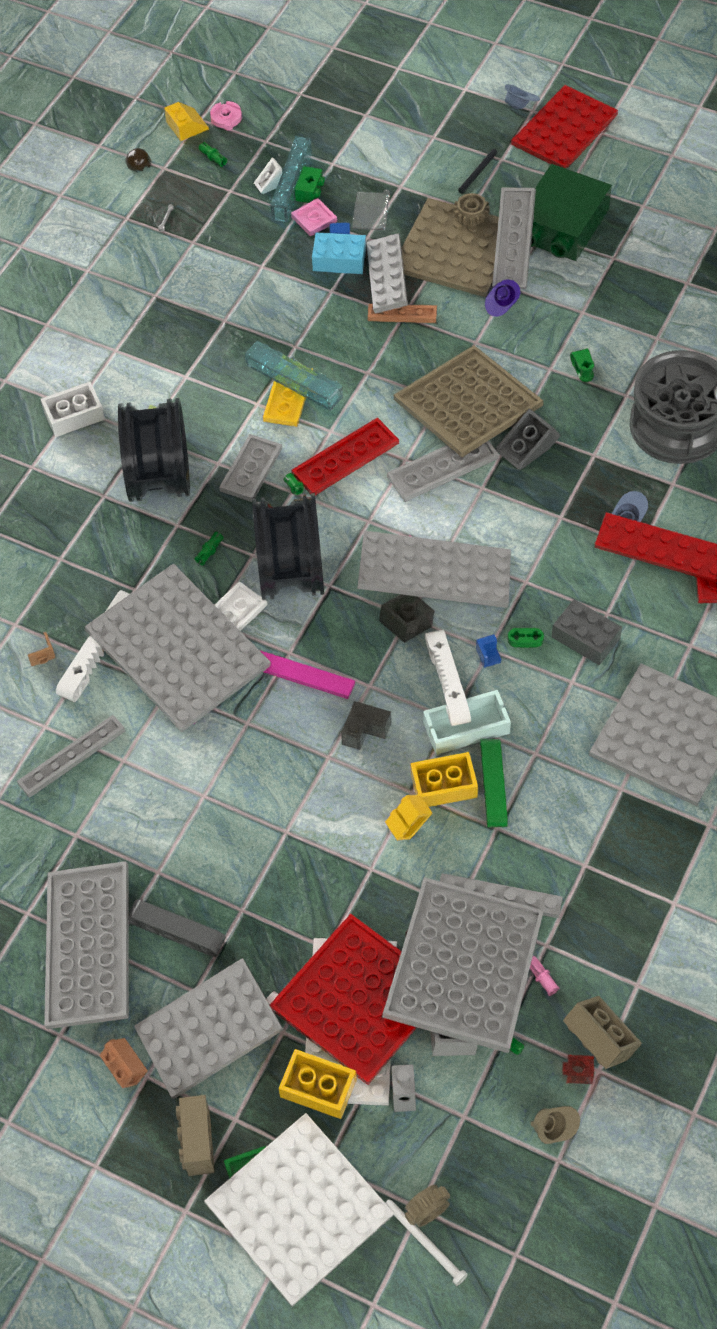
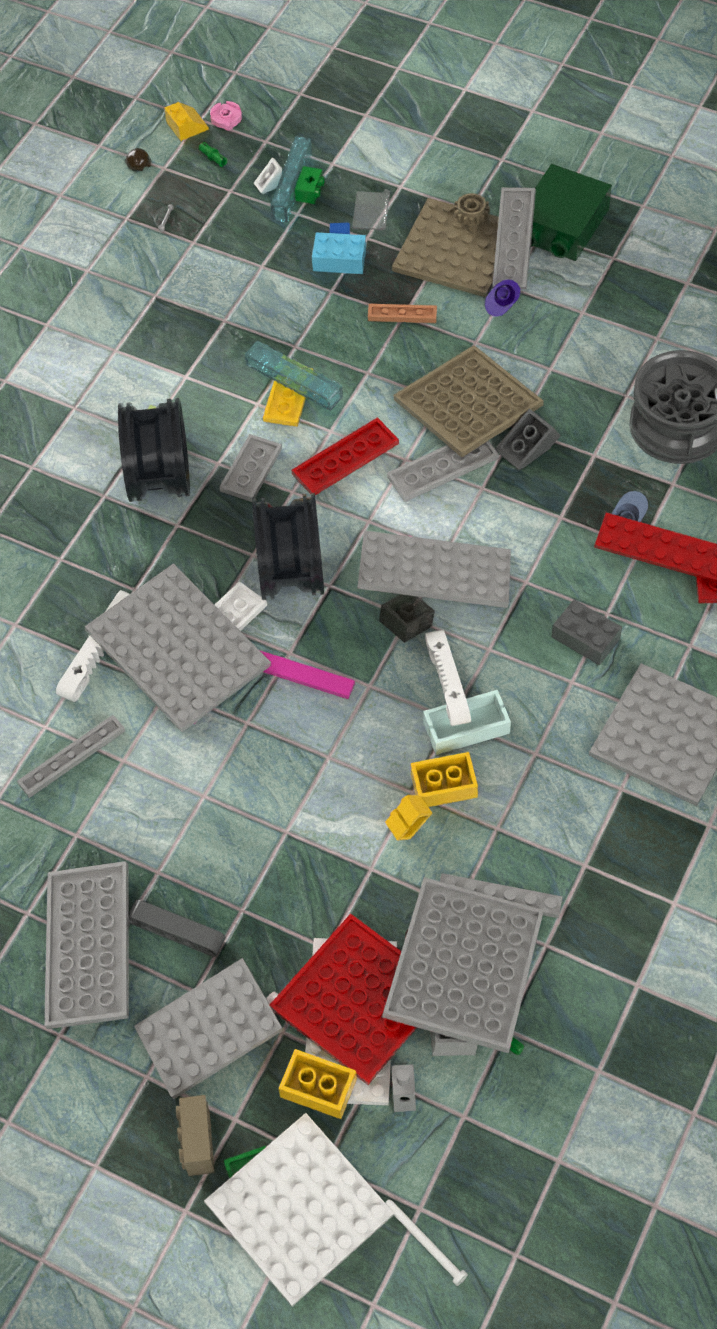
medium nougat bracket [28,632,56,666] -> none
white brick [41,382,105,437] -> none
nougat brick [99,1038,148,1088] -> none
green pin [194,532,224,566] -> none
green pin [283,473,304,495] -> none
bright pink plate [291,198,337,237] -> none
clear smoke brick [341,701,392,750] -> none
light grey plate [367,233,408,314] -> none
dark tan gear [405,1184,450,1227] -> none
black bar [458,149,497,194] -> none
blue panel [476,634,501,668] -> none
green beam [480,739,508,828] -> none
sand blue piece [505,84,540,109] -> none
green beam [508,628,544,648] -> none
red plate [511,85,618,169] -> none
bright pink axle [530,956,560,996] -> none
dark tan piece [530,1106,580,1144] -> none
clear red brick [562,1055,594,1084] -> none
dark tan brick [563,996,642,1069] -> none
green piece [570,348,594,382] -> none

